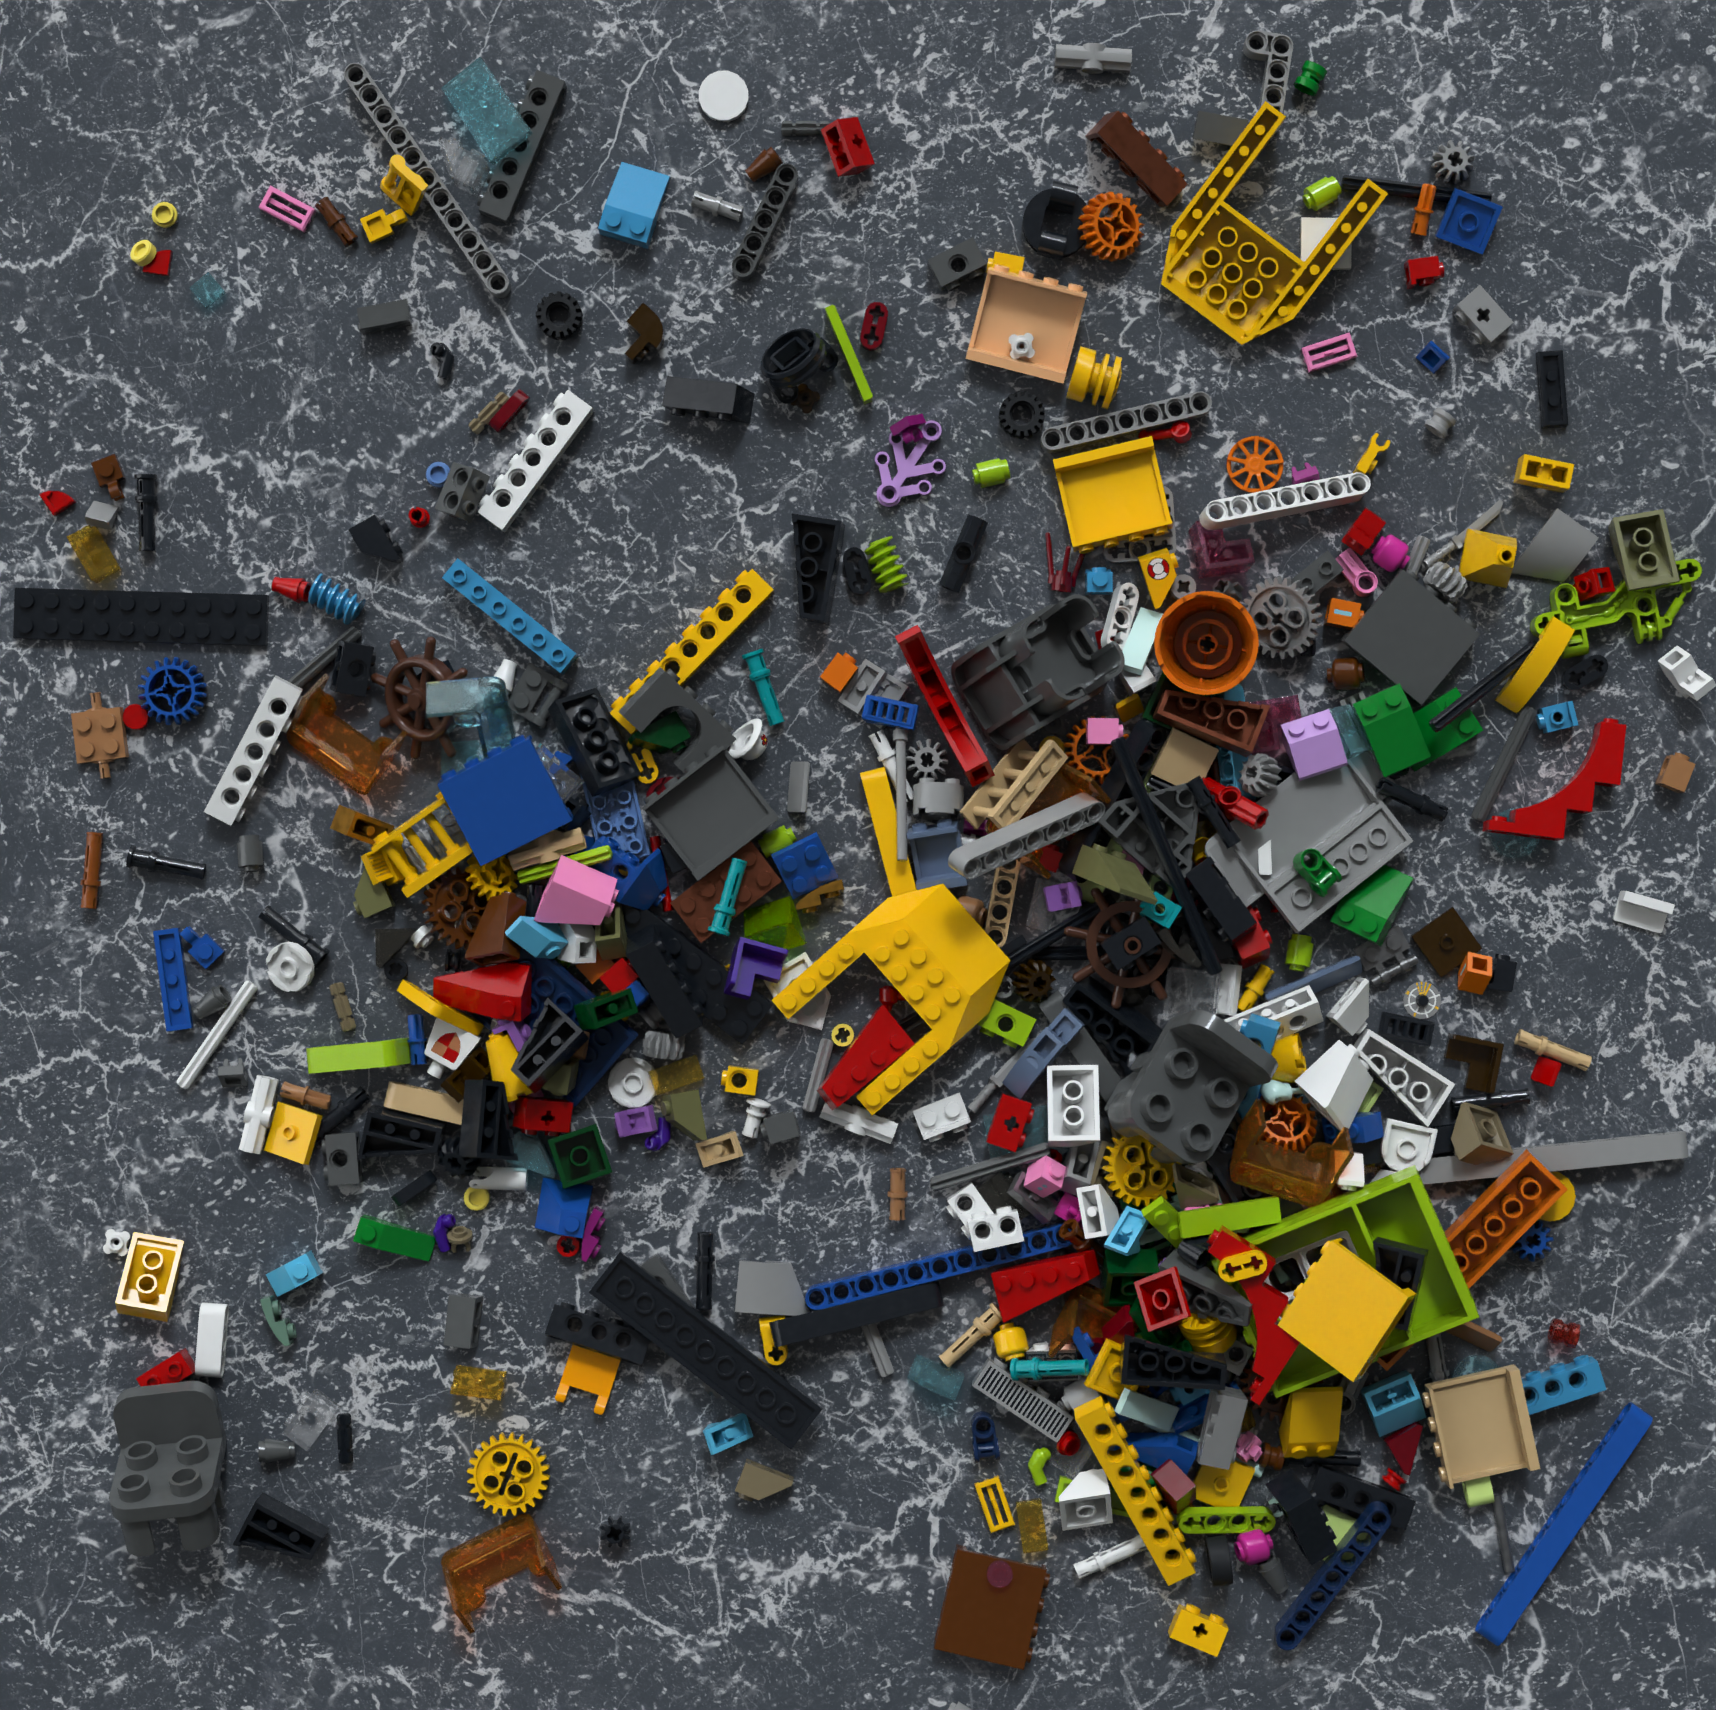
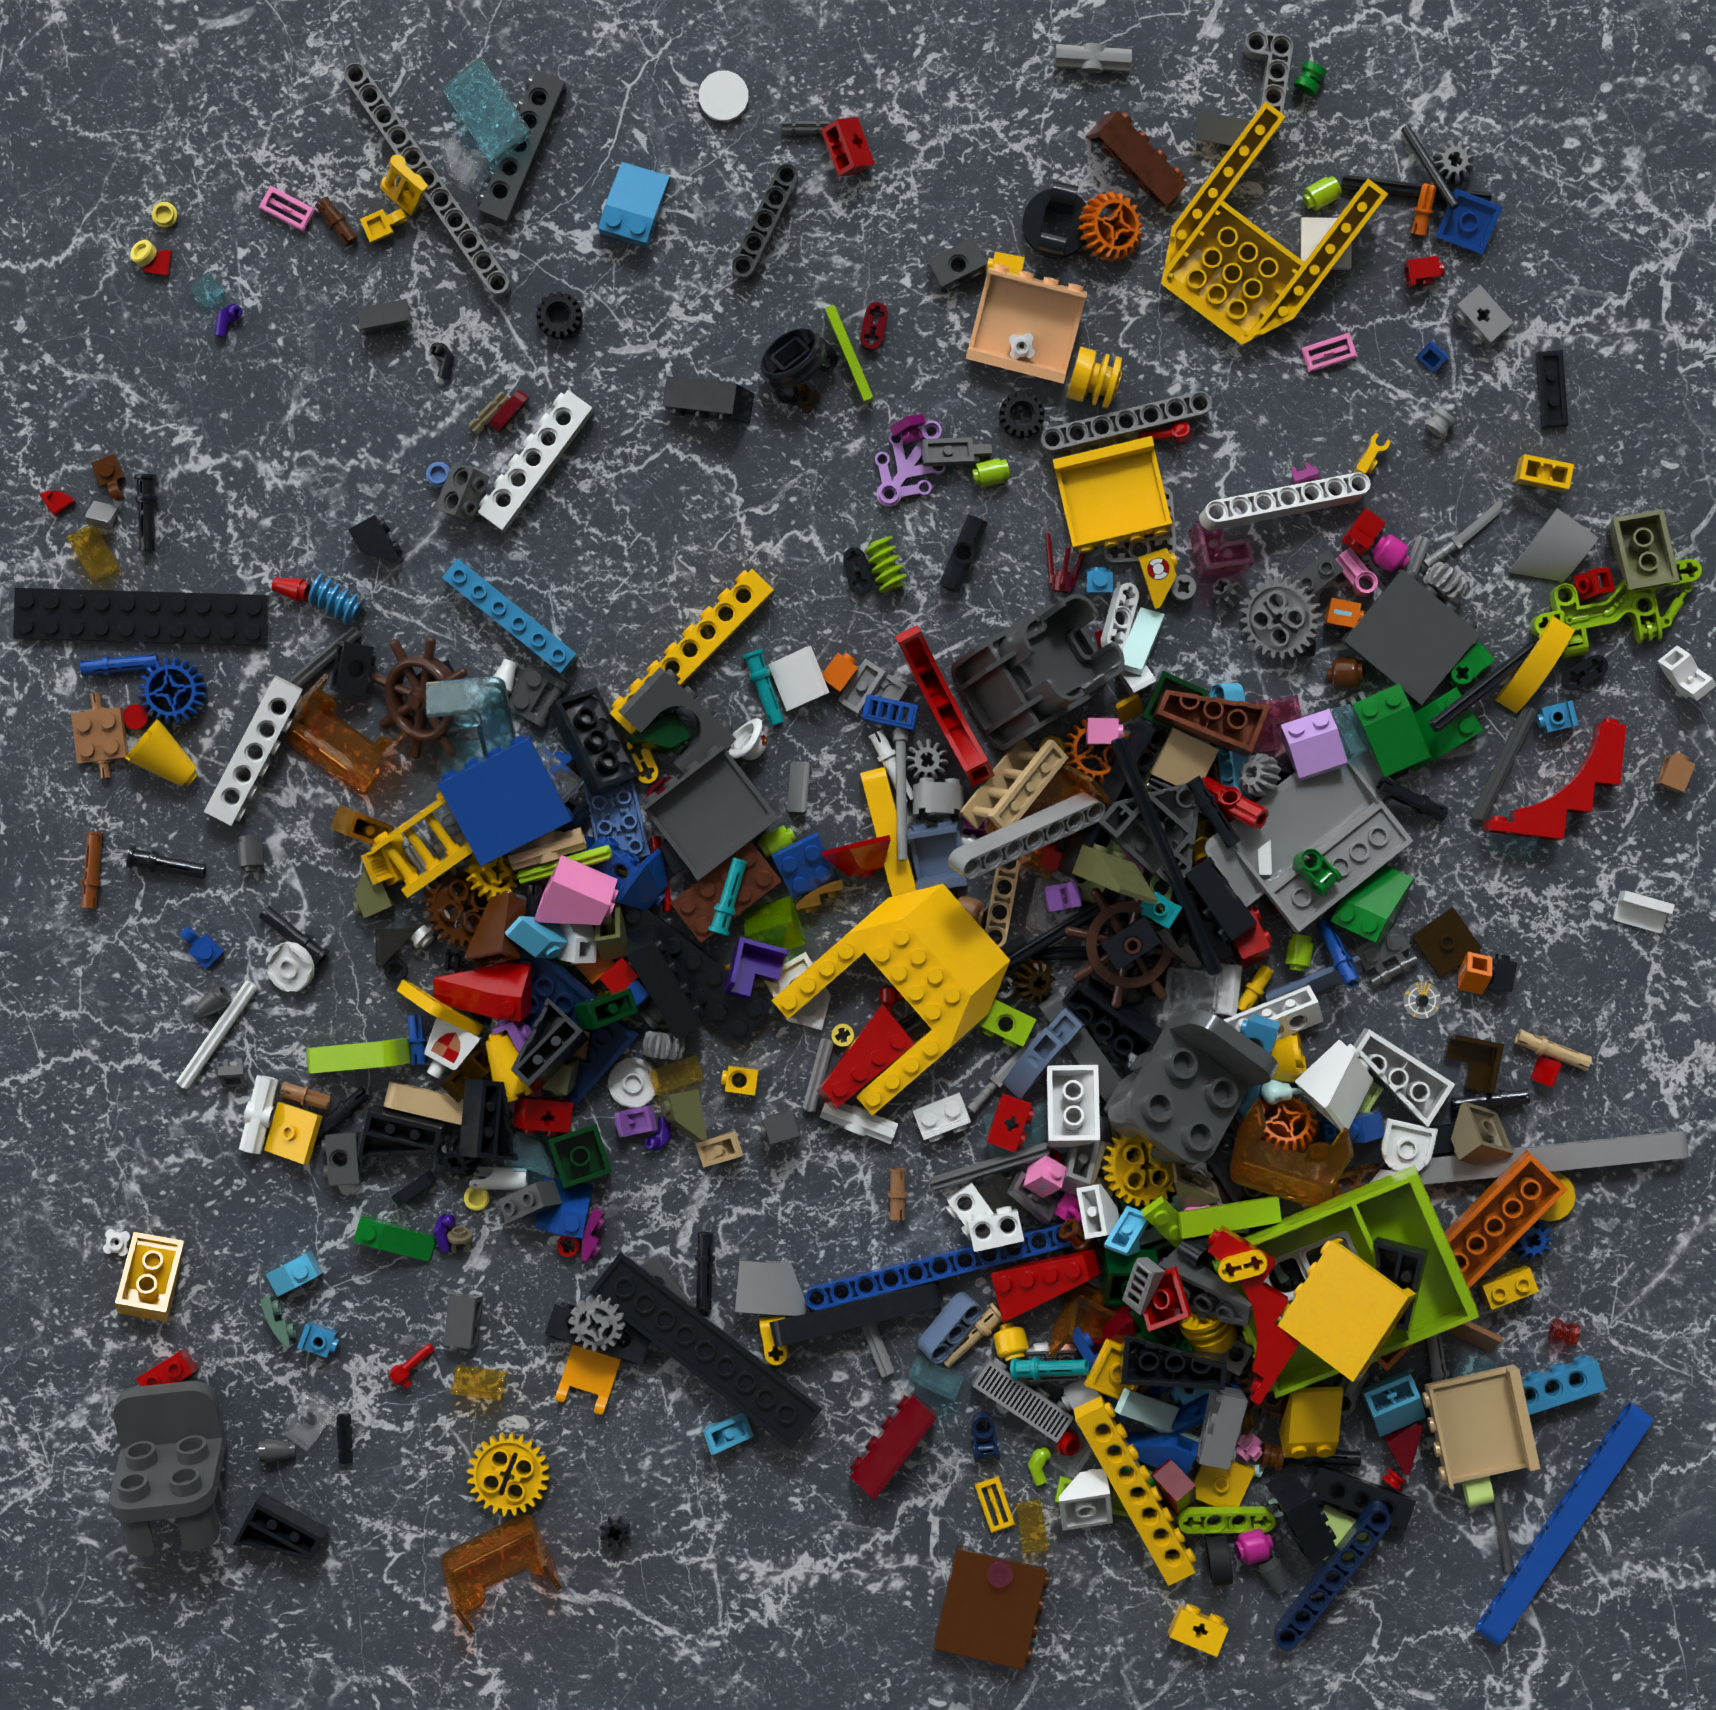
blue plate [153,928,194,1032] -> none
white beam [195,1302,229,1378] -> none
dark tan axle [329,982,356,1032] -> none
red pin [408,507,430,528] -> none
dark brown brick [625,303,664,364] -> none
light grey pin [691,190,744,222] -> none
dark tan slope [735,1459,794,1501] -> none
white pin [742,1098,771,1138] -> none
reddish brown cone [745,147,783,182] -> none
black wedge [792,514,845,625] -> none
white pin [1073,1535,1147,1579] -> none
orange cone [1154,591,1259,695] -> none
orange wheel [1226,436,1284,493] -> none
white slope [1326,977,1369,1036] -> none
white slope [1331,1150,1365,1191] -> none
black slope [1378,1012,1435,1047] -> none
yellow slope [1459,528,1517,588] -> none
none -> blue pin [80,653,159,677]
none -> yellow cone [125,719,198,787]
none -> dark purple arm [214,304,243,338]
none -> dark azure brick [297,1321,340,1358]
none -> red piece [388,1343,434,1389]
none -> dark grey brick [498,1179,562,1224]
none -> light grey gear [569,1295,626,1351]
none -> white tile [768,646,829,711]
none -> red slope [821,835,891,879]
none -> dark red slope [849,1392,937,1500]
none -> sand blue beam [917,1292,983,1364]
none -> dark grey hinge [921,437,992,466]
none -> light grey slope [1122,1257,1165,1315]
none -> blue pin [1317,919,1361,988]
none -> black bar [1401,125,1460,210]
none -> green piece [1447,641,1495,688]
none -> yellow brick [1477,1265,1539,1310]

